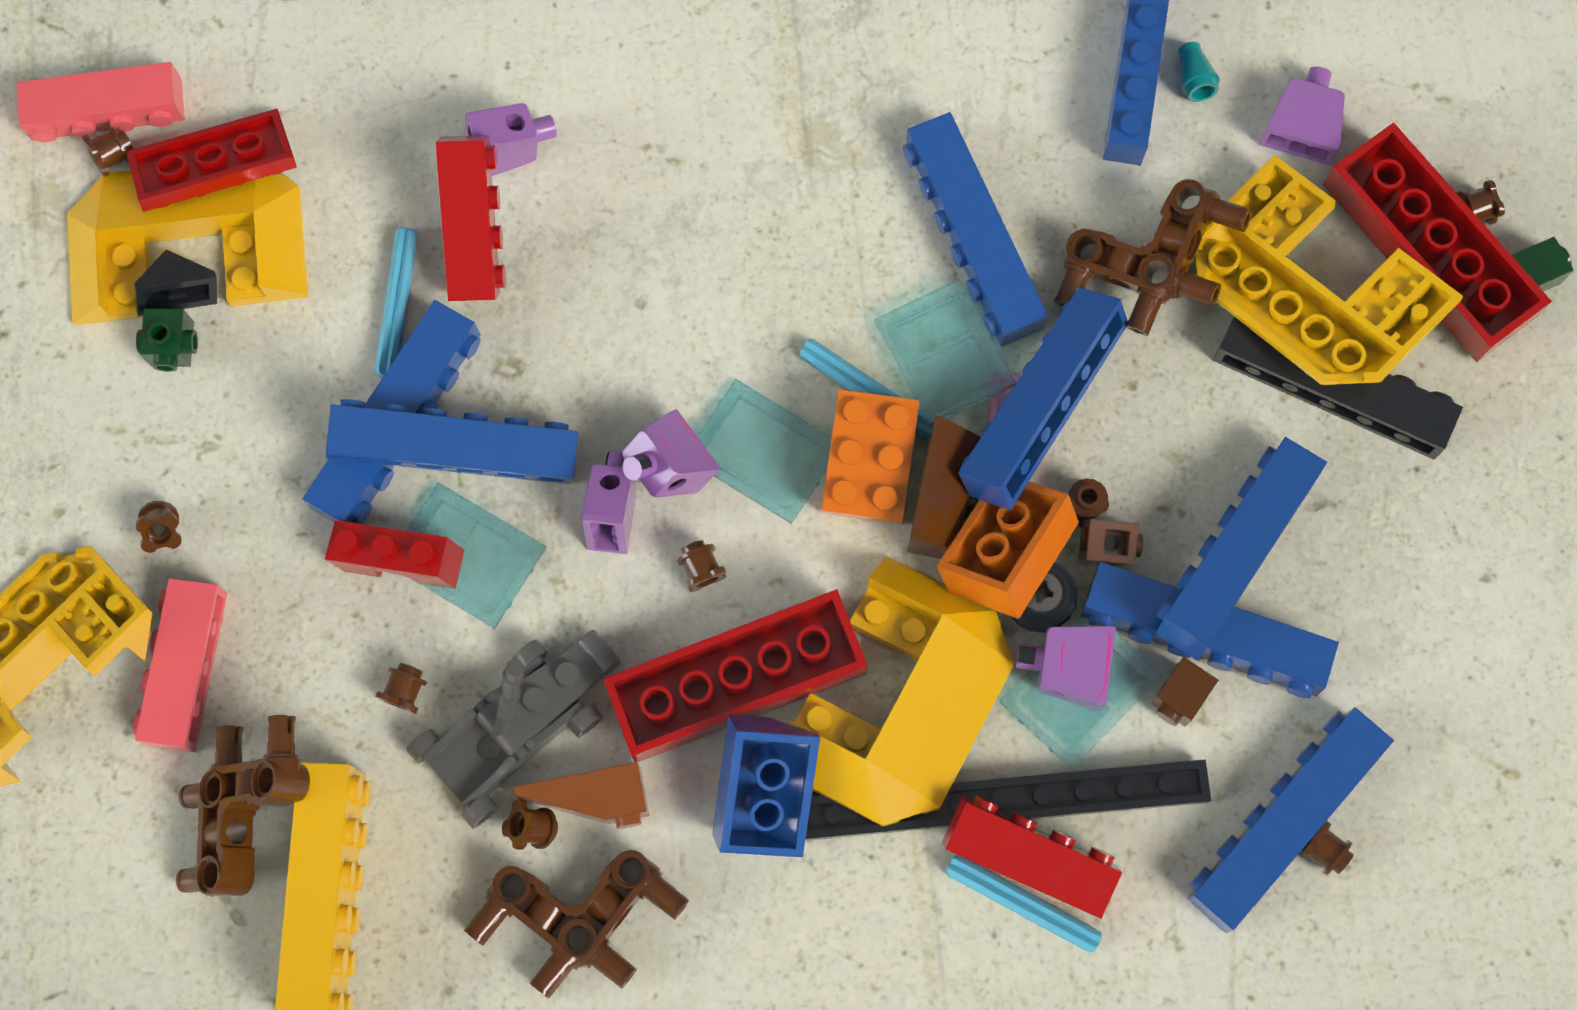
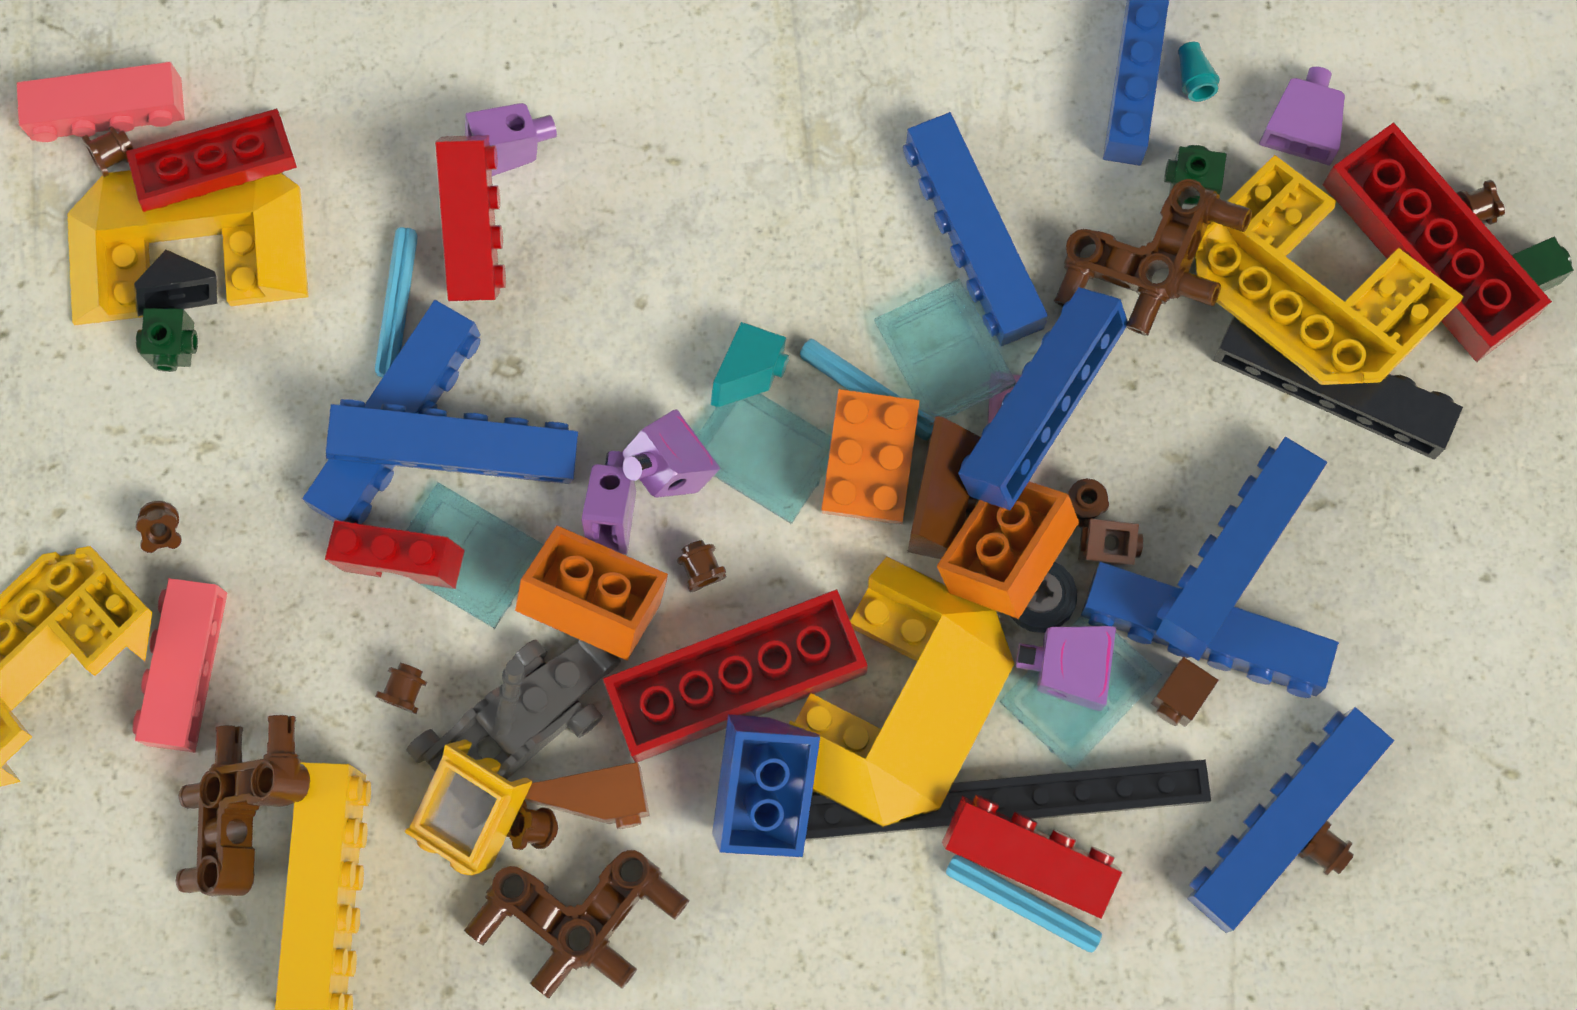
none -> yellow window [405,739,533,876]
none -> orange brick [515,525,668,661]
none -> teal slope [711,322,789,407]
none -> dark green brick [1164,145,1227,205]

